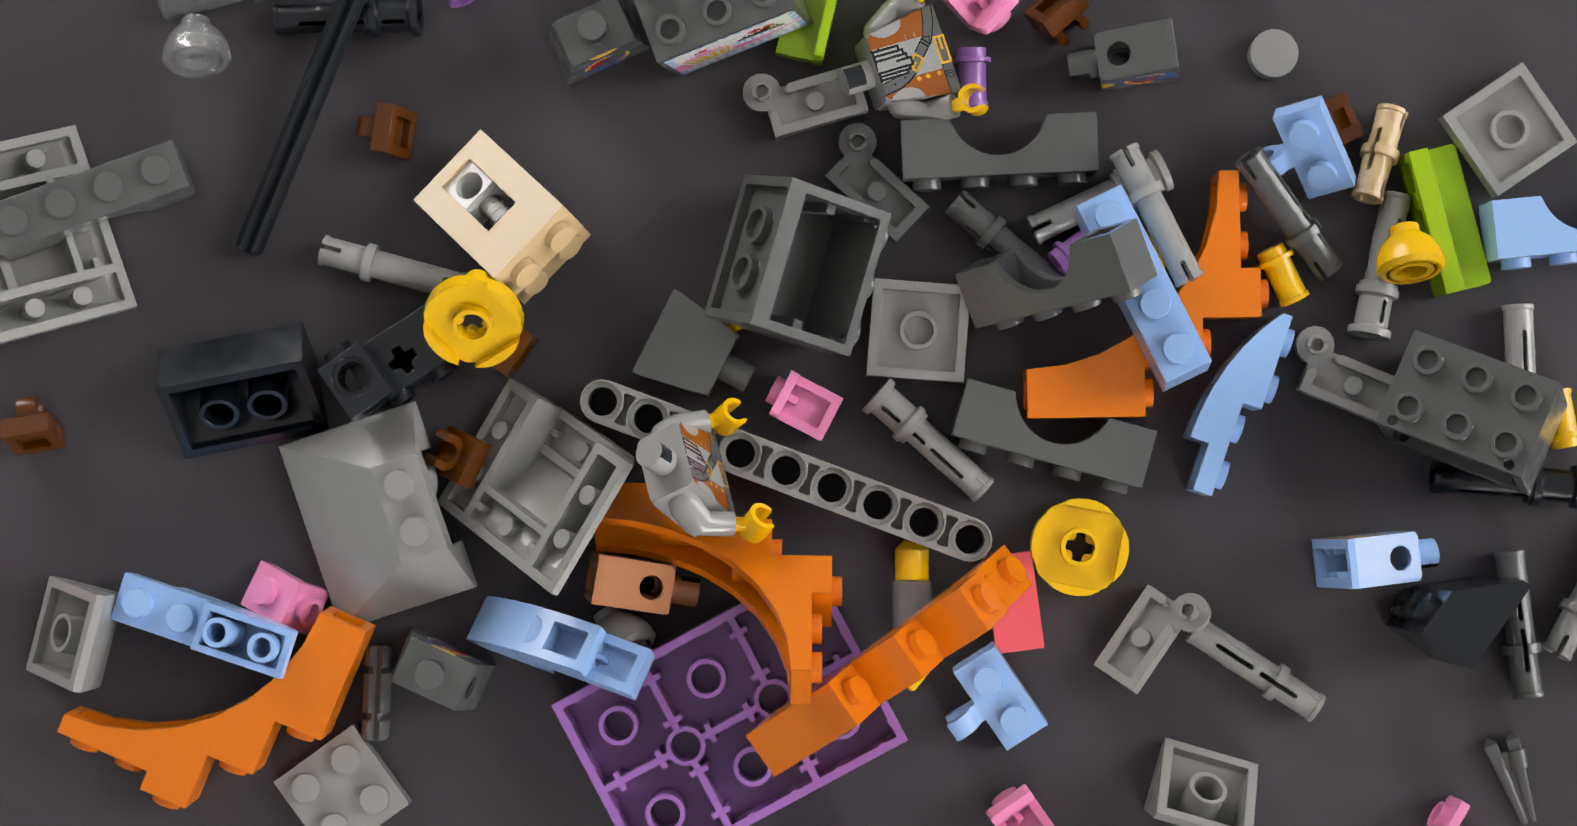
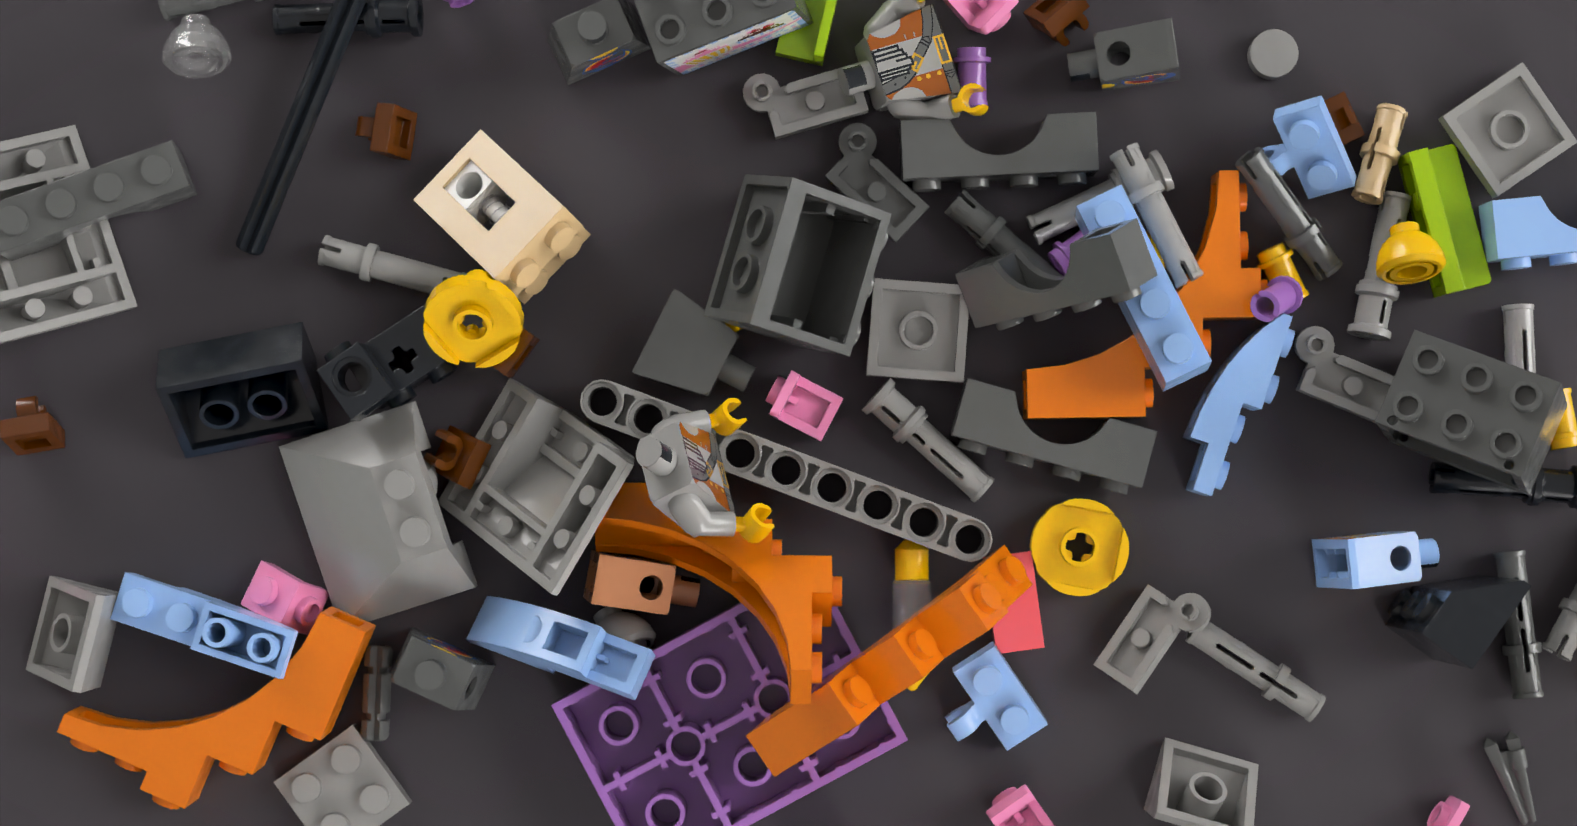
none -> medium lavender pin [1250,276,1303,322]

